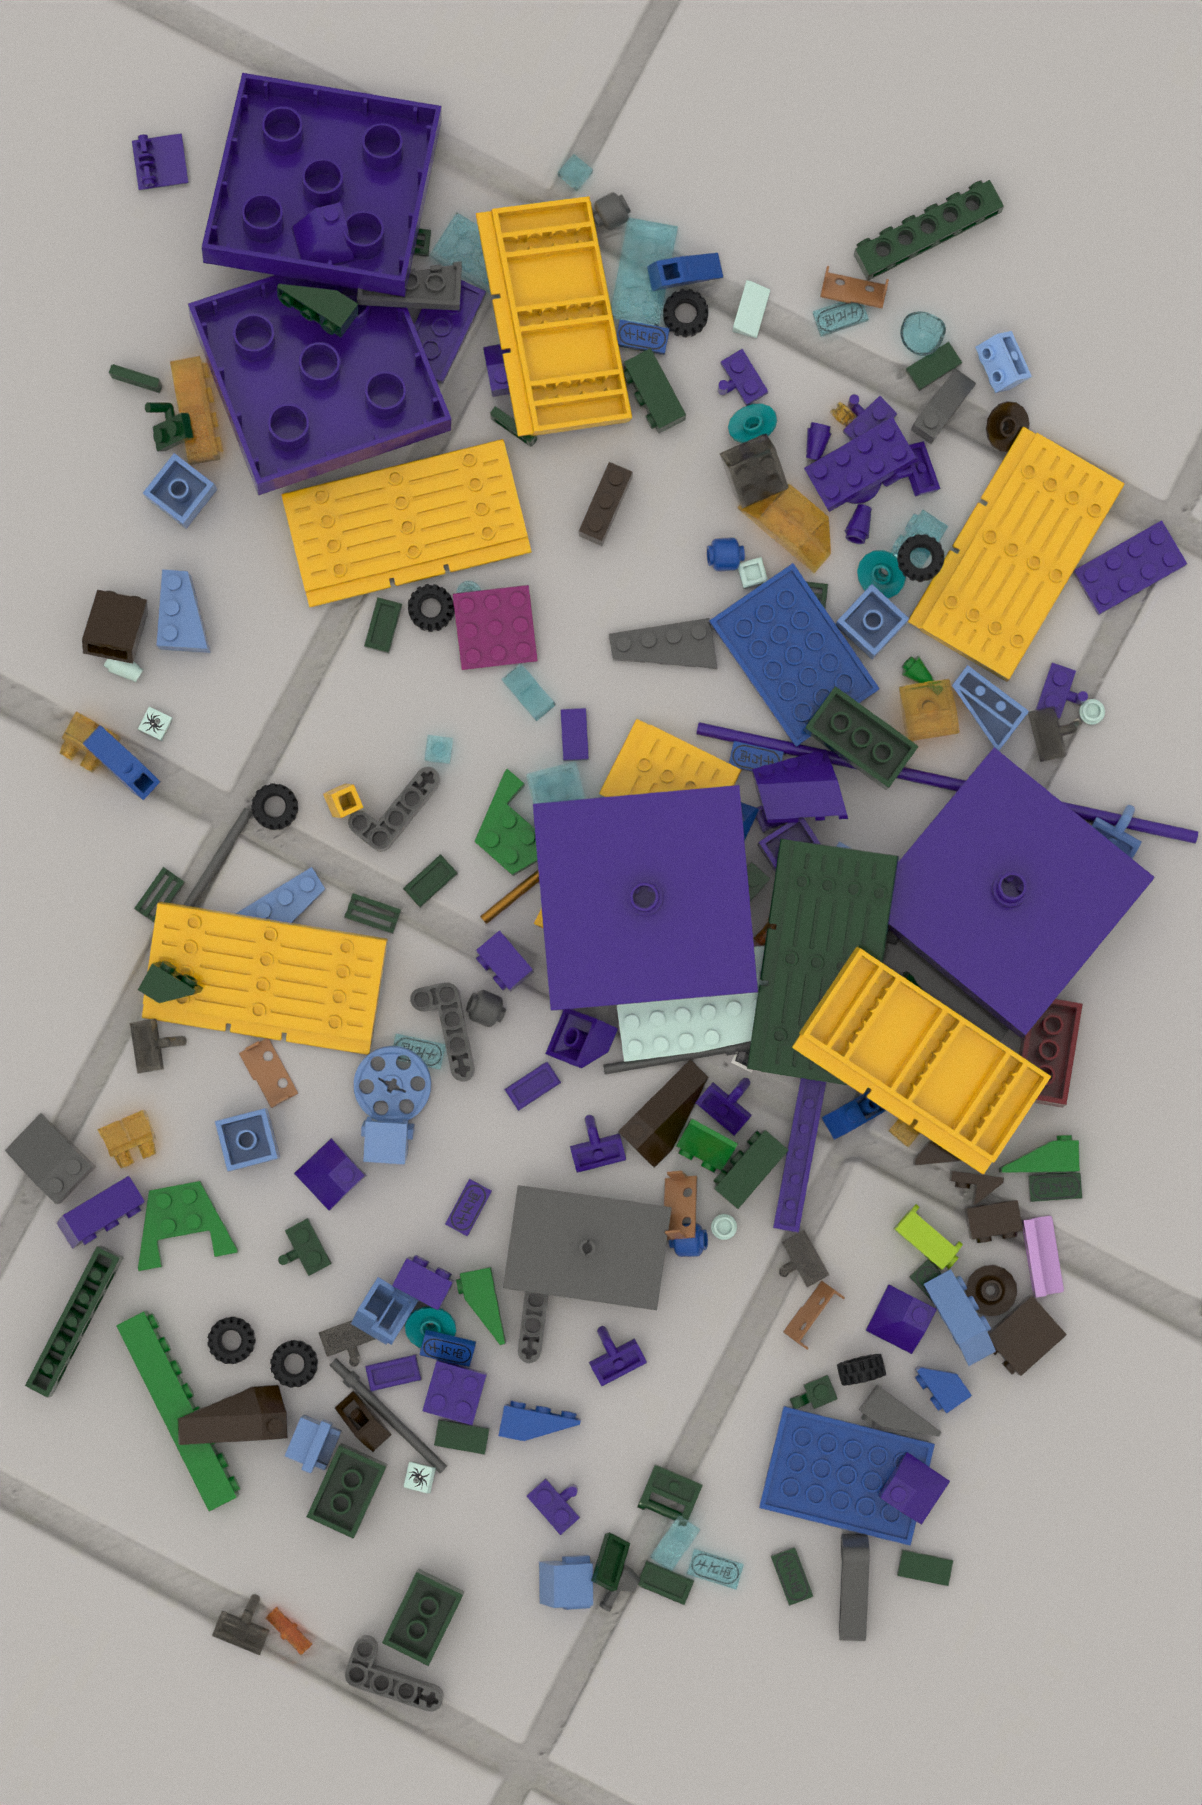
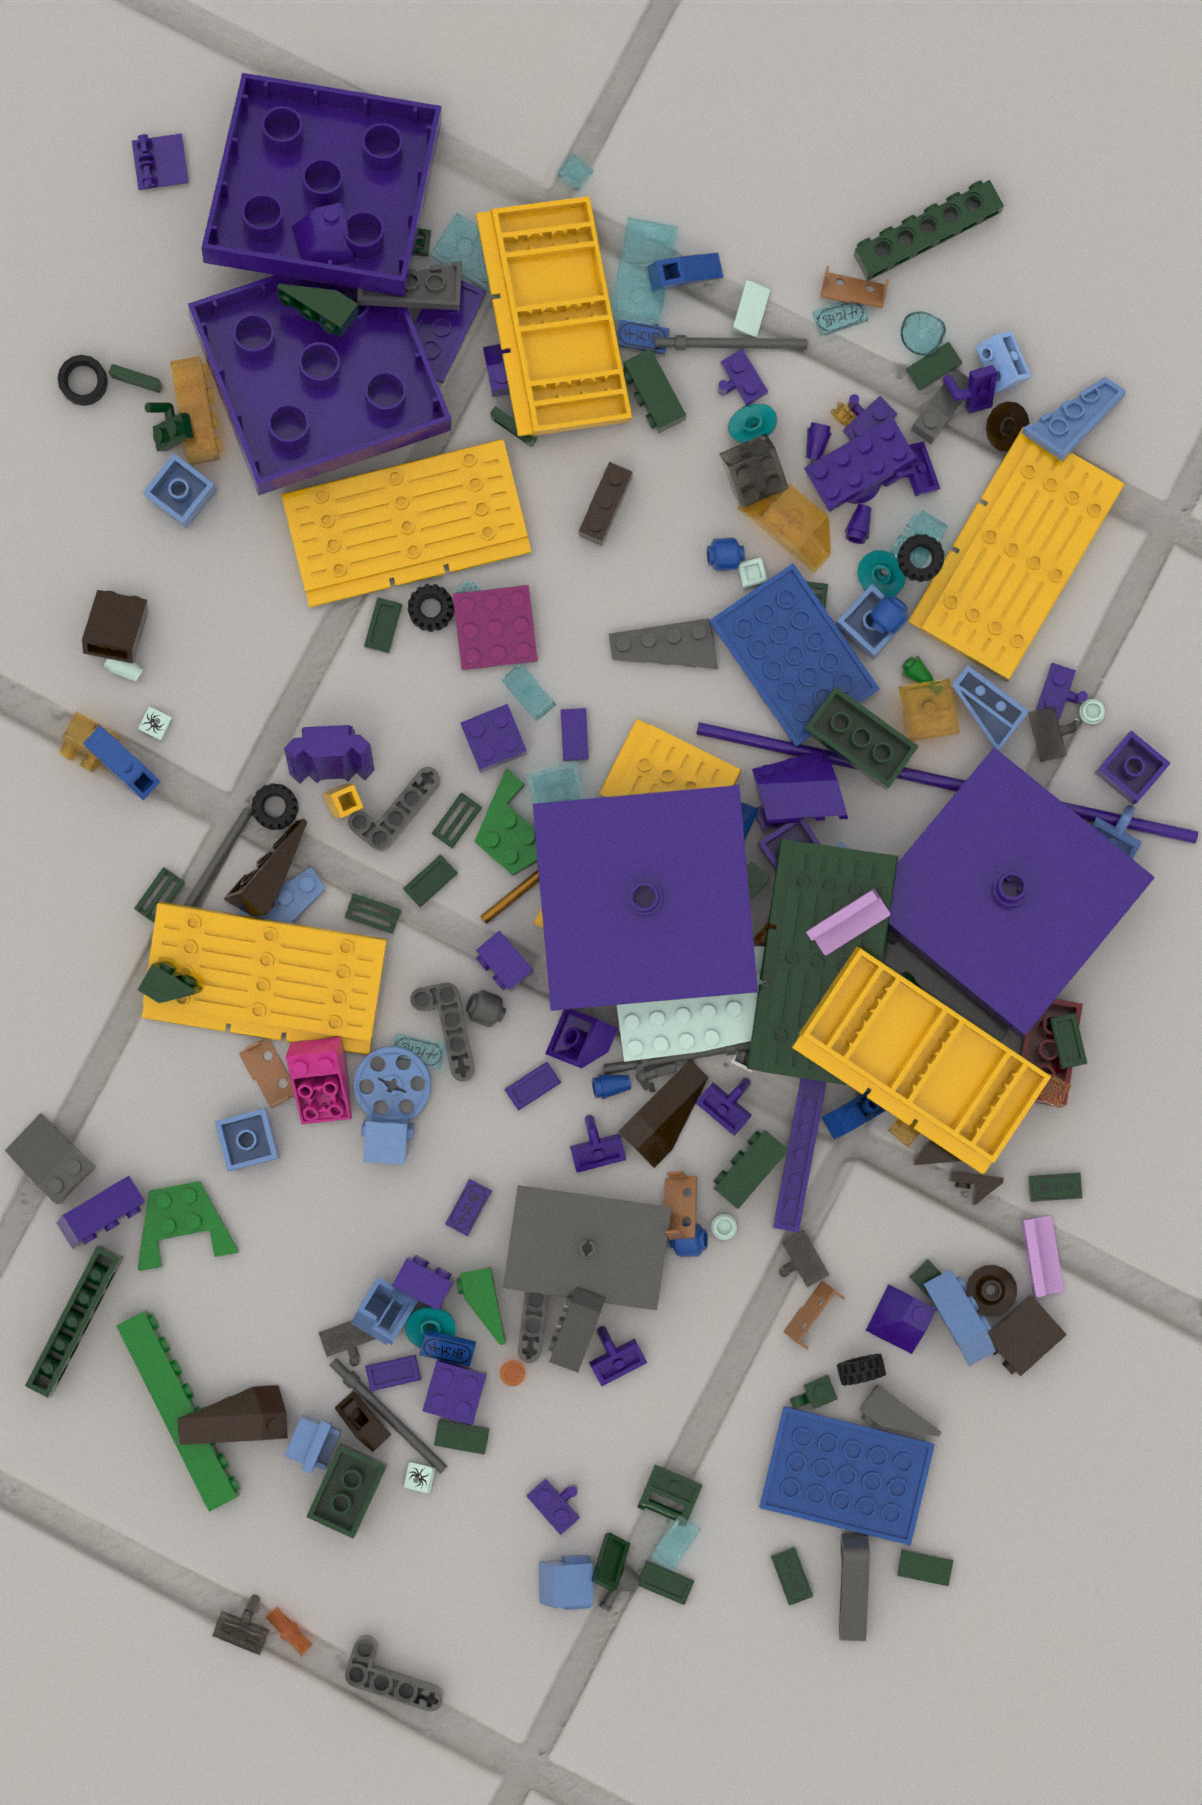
clear yellow hips [97,1110,157,1168] -> none
clear smoke plate [130,1019,187,1074] -> none
medium blue wedge [156,570,211,653] -> none
black tyre [207,1317,256,1364] -> none
black tyre [270,1340,318,1388] -> none
dark green plate [278,1218,332,1276] -> none
dark purple slope [294,1138,367,1211] -> none
dark green brick [382,1568,465,1666] -> none
clear light blue plate [424,735,453,764] -> none
blue slope [498,1400,581,1441] -> none
dark grey head [593,192,631,230] -> none
black tyre [663,289,708,338] -> none
green slope [676,1119,738,1173] -> none
clear light blue tile [687,1548,744,1590] -> none
blue tile [729,741,784,772] -> none
dark purple slope [878,1452,950,1525] -> none
lime brick [894,1204,963,1270] -> none
blue slope [915,1366,972,1413] -> none
dark brown brick [964,1200,1023,1243] -> none
green slope [999,1135,1080,1173] -> none
dark purple plate [1073,520,1187,615] -> none
none -> black tyre [57,355,108,406]
none -> dark brown wedge [223,819,307,917]
none -> dark purple slope [284,725,375,784]
none -> dark pink slope [286,1037,352,1124]
none -> dark green tile [432,792,482,849]
none -> dark purple brick [460,704,527,773]
none -> clear orange plate [500,1360,526,1386]
none -> dark grey brick [548,1288,605,1373]
none -> blue cone [592,1074,631,1100]
none -> dark grey piece [636,1059,677,1092]
none -> dark grey bar [655,335,807,350]
none -> lavender panel [806,888,890,955]
none -> blue head [871,595,909,634]
none -> dark purple plate [943,365,997,414]
none -> medium blue wing [1022,377,1126,462]
none -> clear orange tile [1038,1073,1072,1109]
none -> dark green tile [1049,1013,1087,1070]
none -> dark purple brick [1094,730,1171,805]

